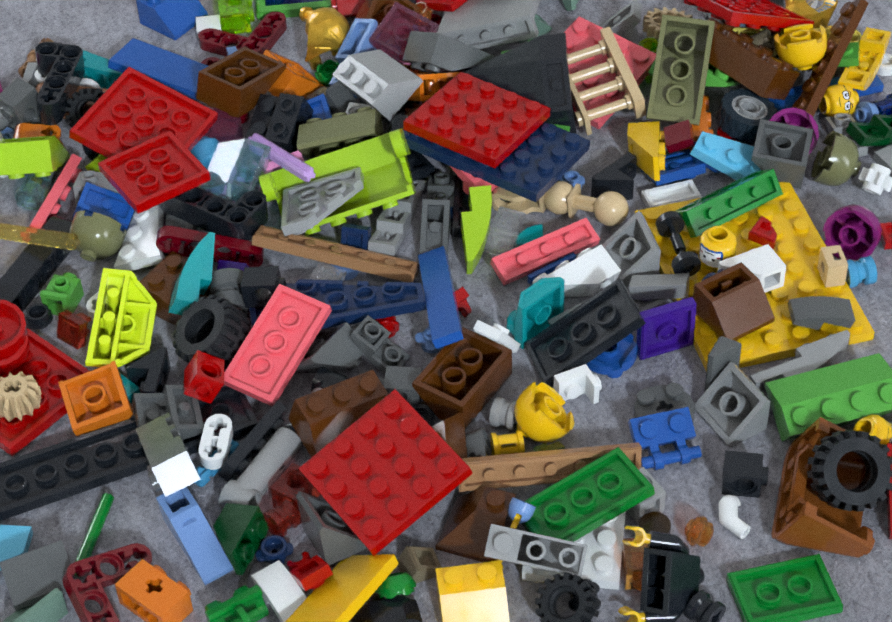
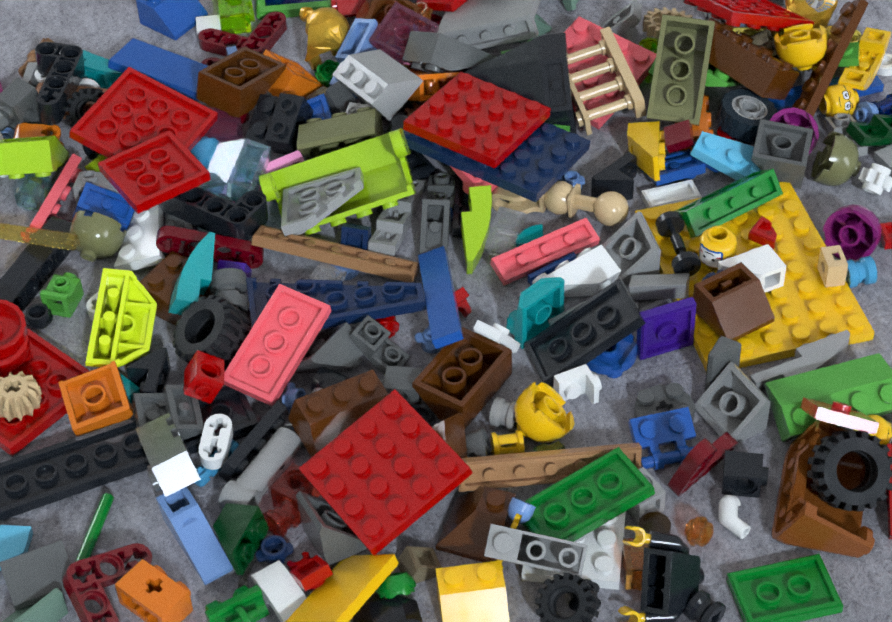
clear red tile [57,310,91,350] -> none
black brick [240,266,287,308] -> none
lavender axle [248,133,316,182] -> none
dark grey slope [787,296,856,330] -> none
none -> medium blue plate [281,382,306,414]
none -> dark red beam [667,432,738,497]
none -> plate [800,397,879,435]

